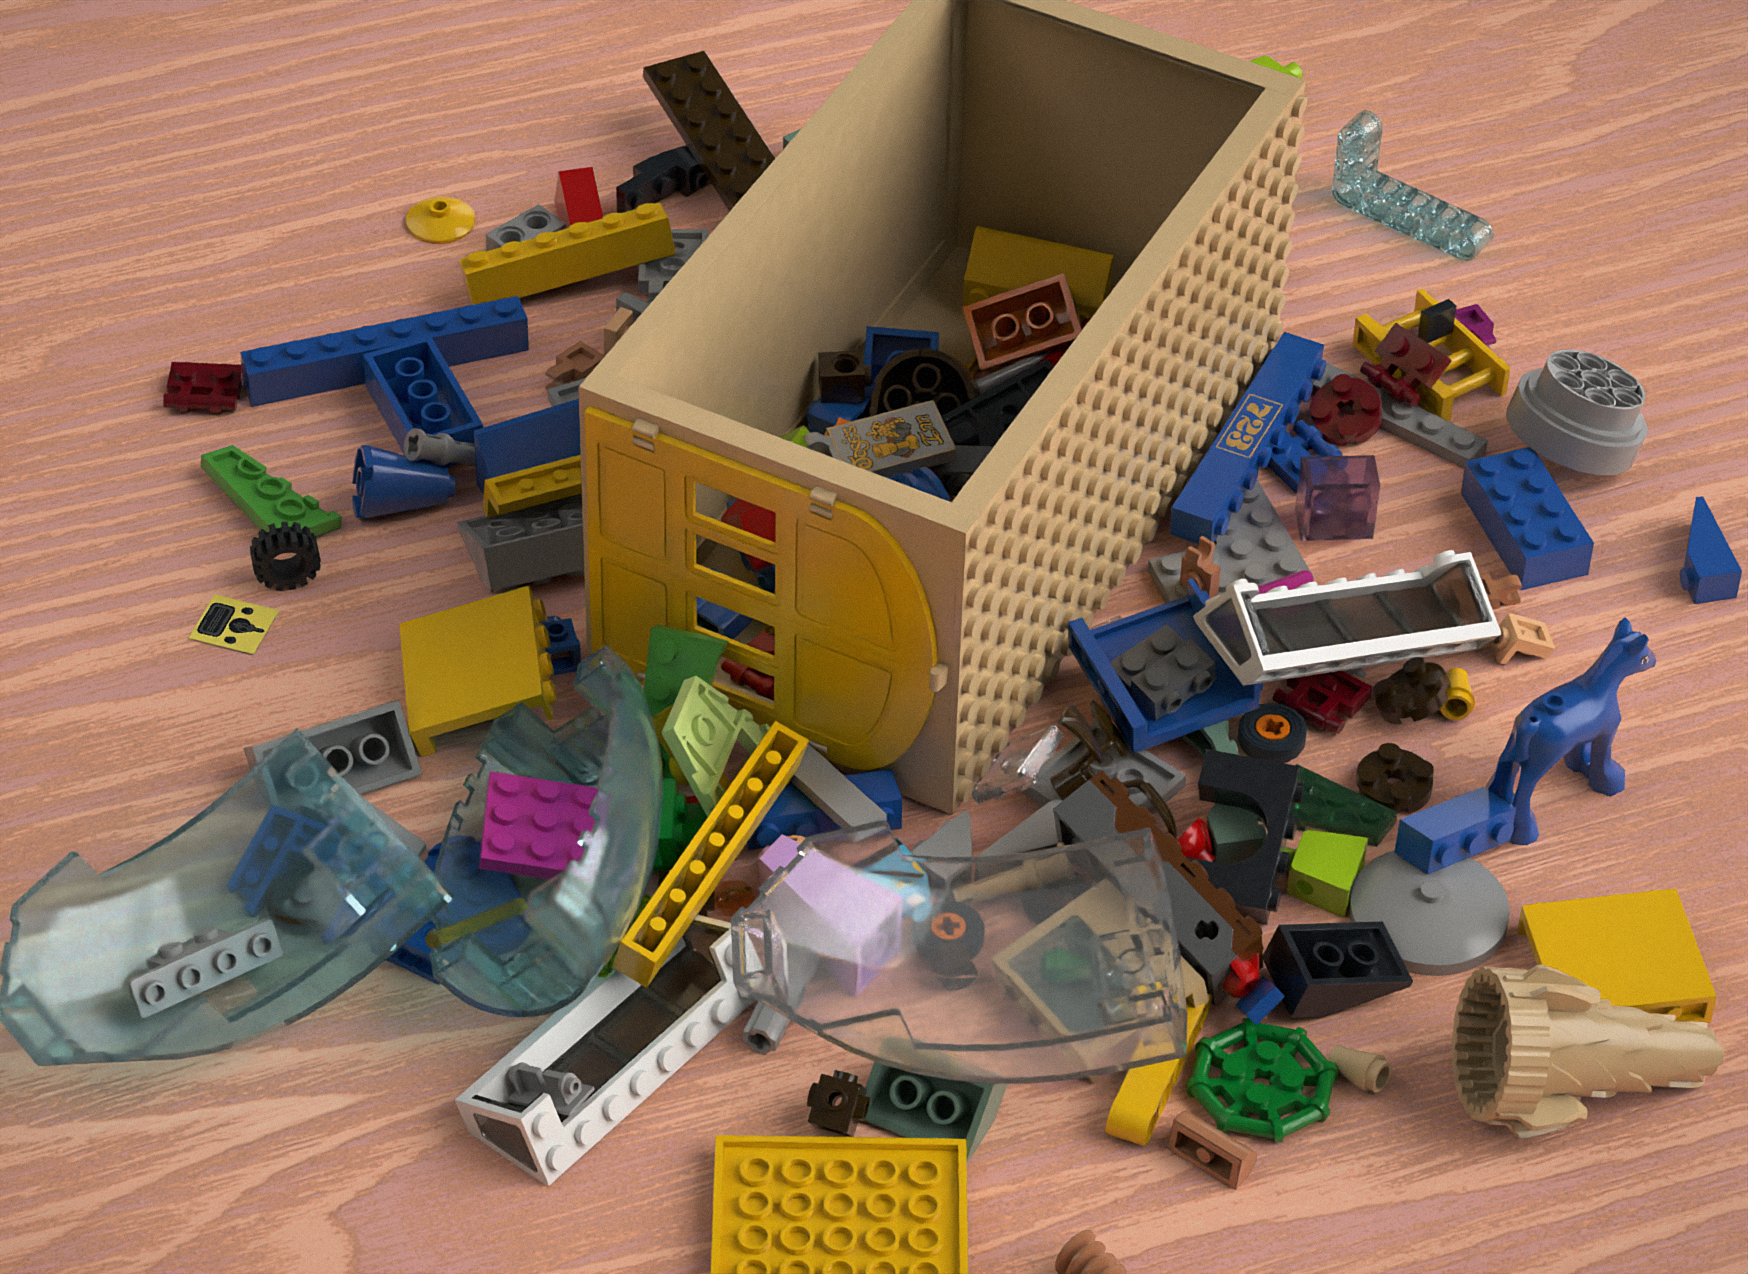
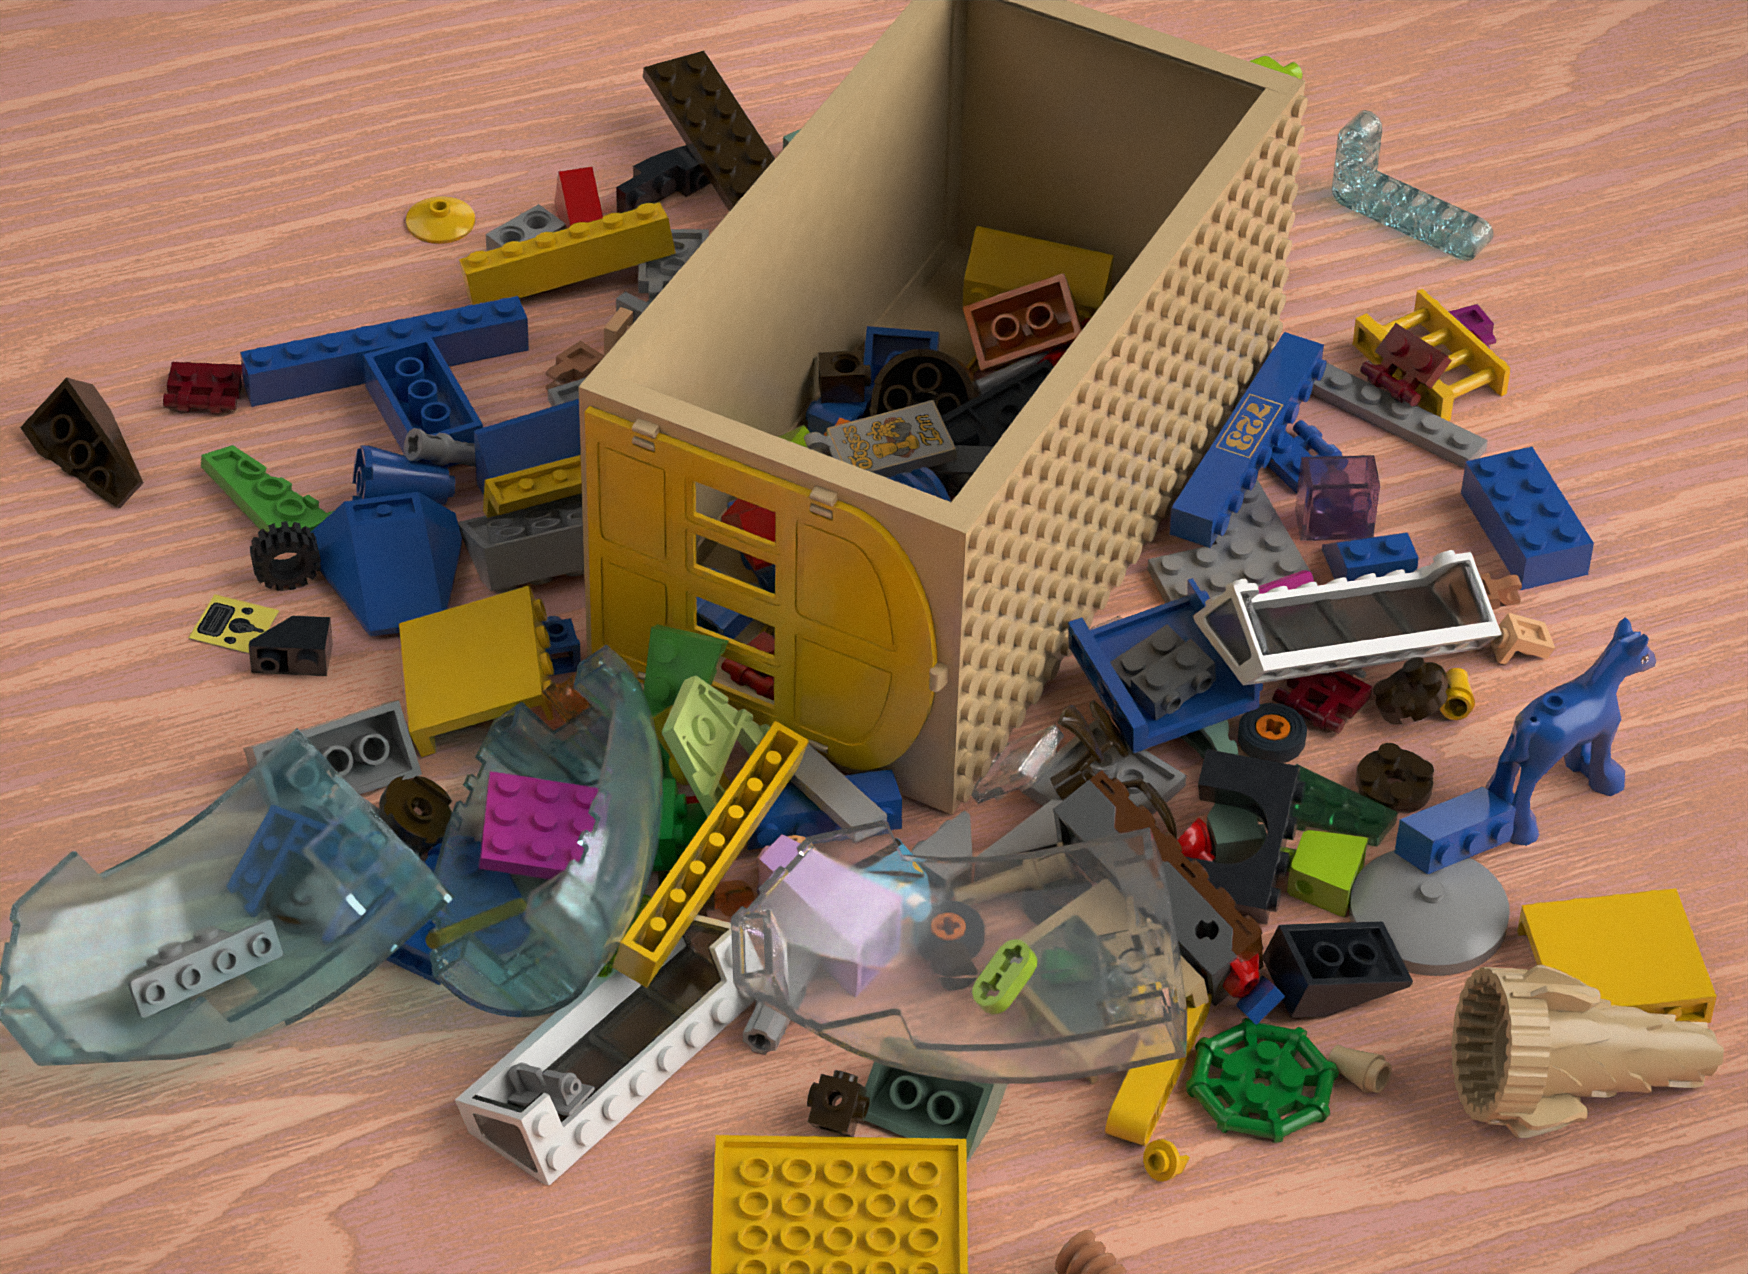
nougat brick [1168,1110,1257,1190] -> none
nougat plate [1180,536,1221,598] -> none
dark red plate [1310,374,1383,446] -> none
black tile [1418,299,1457,343] -> none
light grey wheel [1506,349,1648,475] -> none
blue slope [1680,496,1742,604] -> none
none -> dark brown wedge [20,377,144,508]
none -> black slope [249,615,333,676]
none -> blue wedge [311,491,462,637]
none -> dark brown plate [377,775,457,853]
none -> clear orange slope [542,674,605,723]
none -> lime beam [972,939,1037,1014]
none -> yellow plate [1143,1139,1190,1182]
none -> blue slope [1322,533,1419,582]

